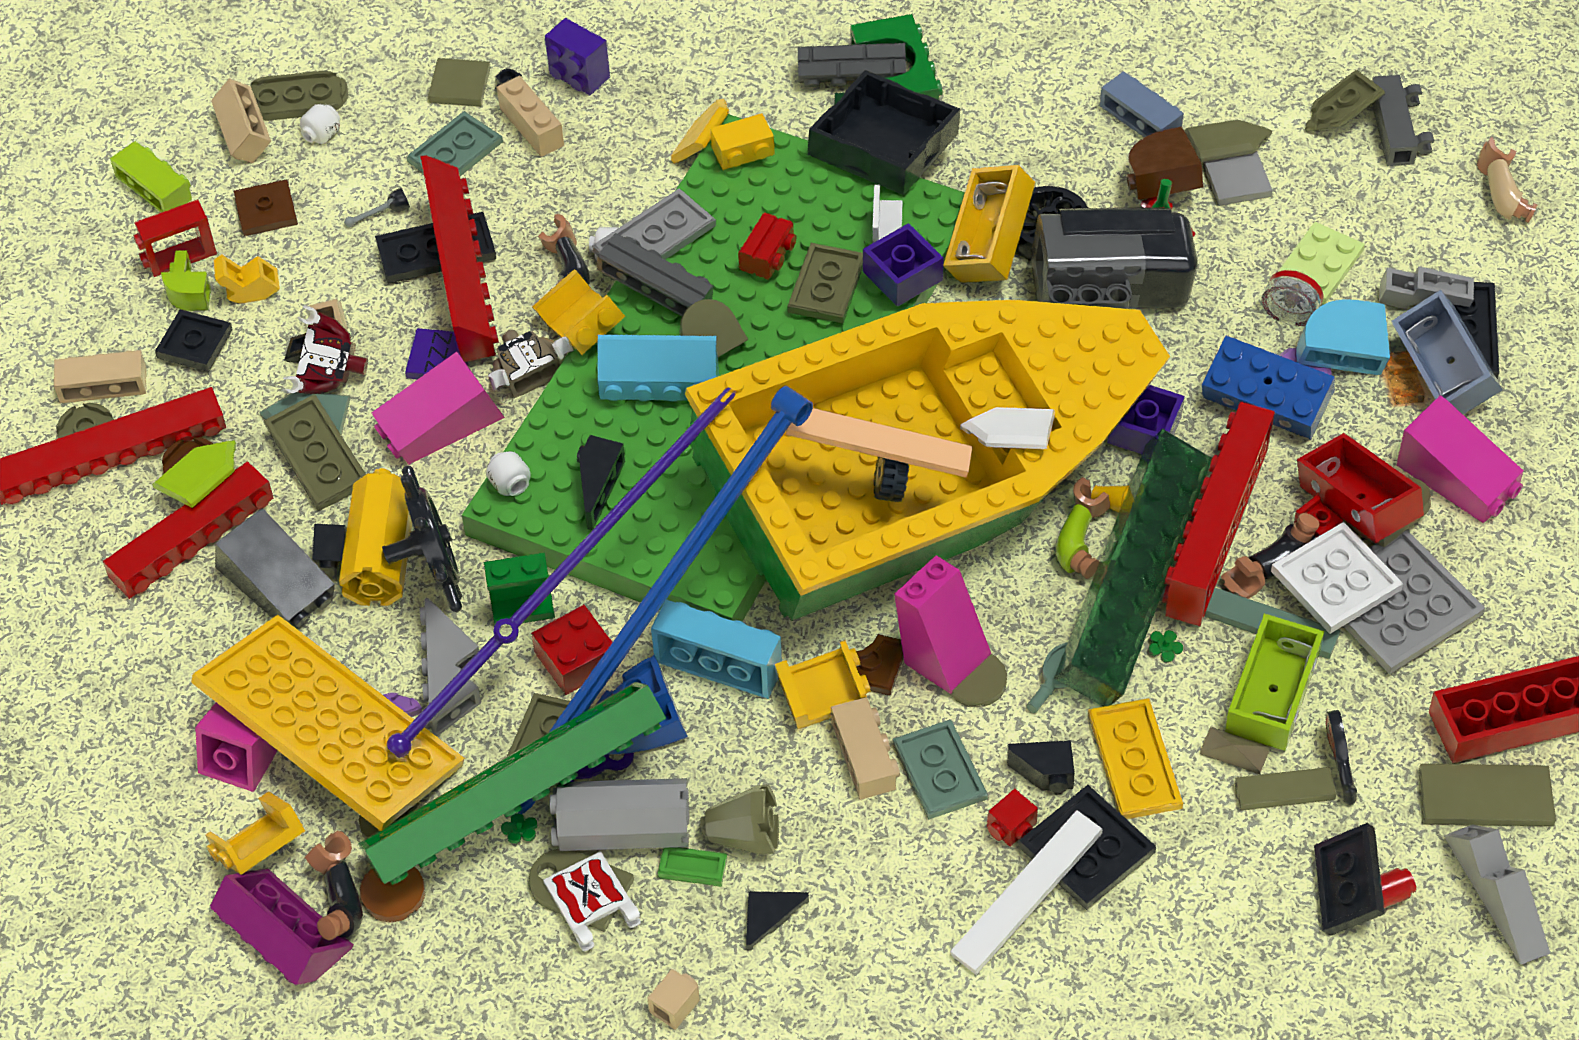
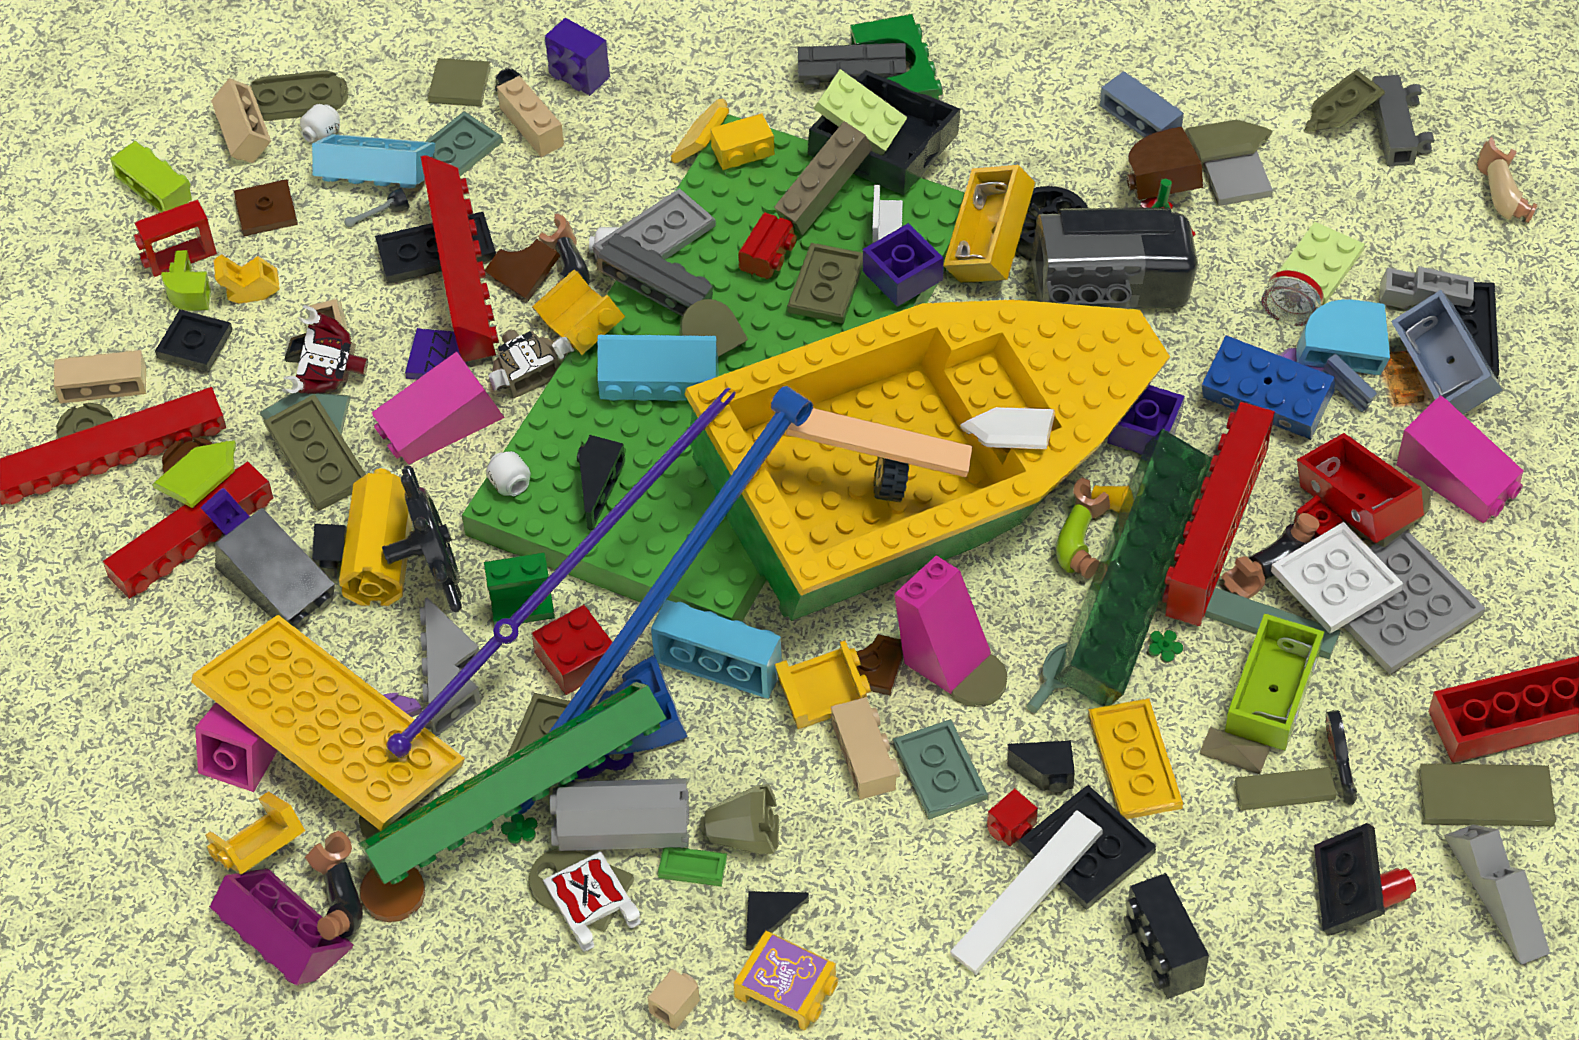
none -> dark purple bracket [201,488,250,535]
none -> medium azure slope [312,134,435,188]
none -> reddish brown tile [485,239,561,301]
none -> panel [734,931,839,1031]
none -> dark tan brick [774,121,872,235]
none -> yellowish green plate [813,69,907,155]
none -> black brick [1124,873,1209,999]
none -> sand blue tile [1321,354,1377,412]

